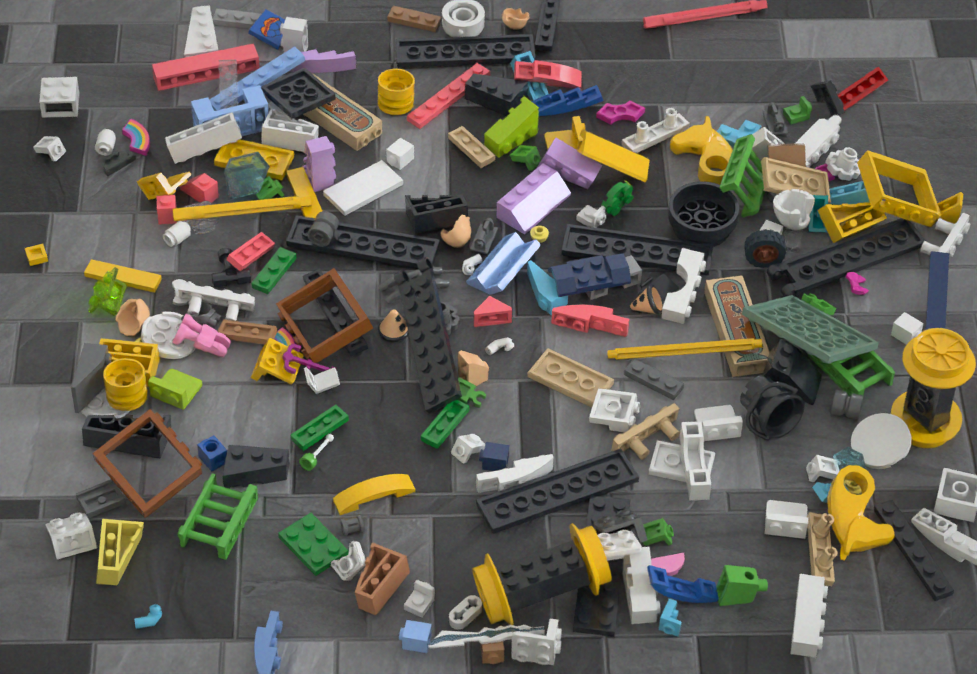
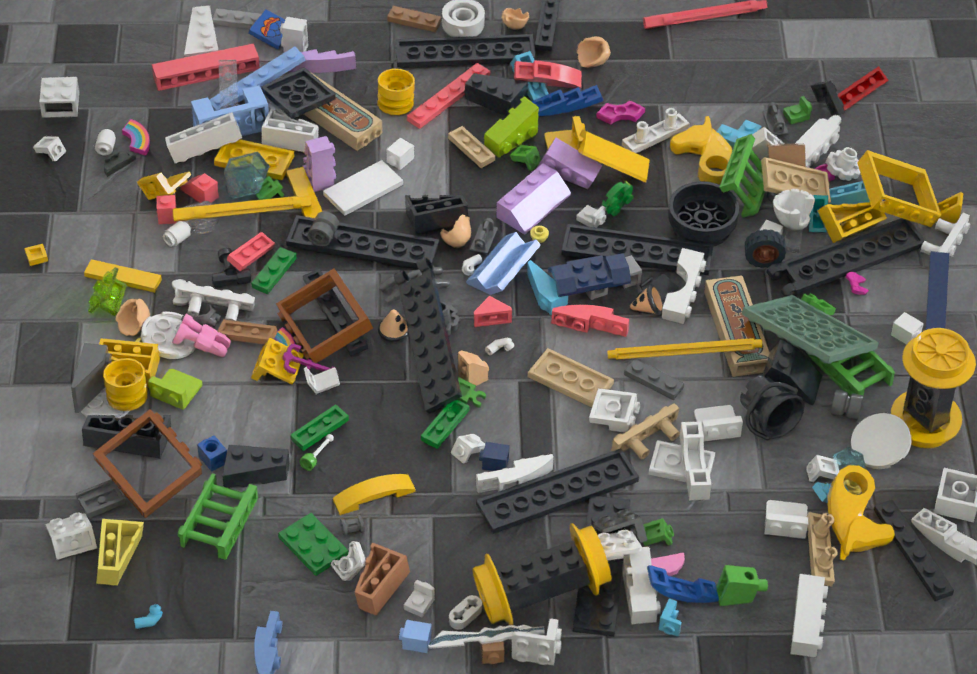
none -> light nougat hair [577,37,611,68]

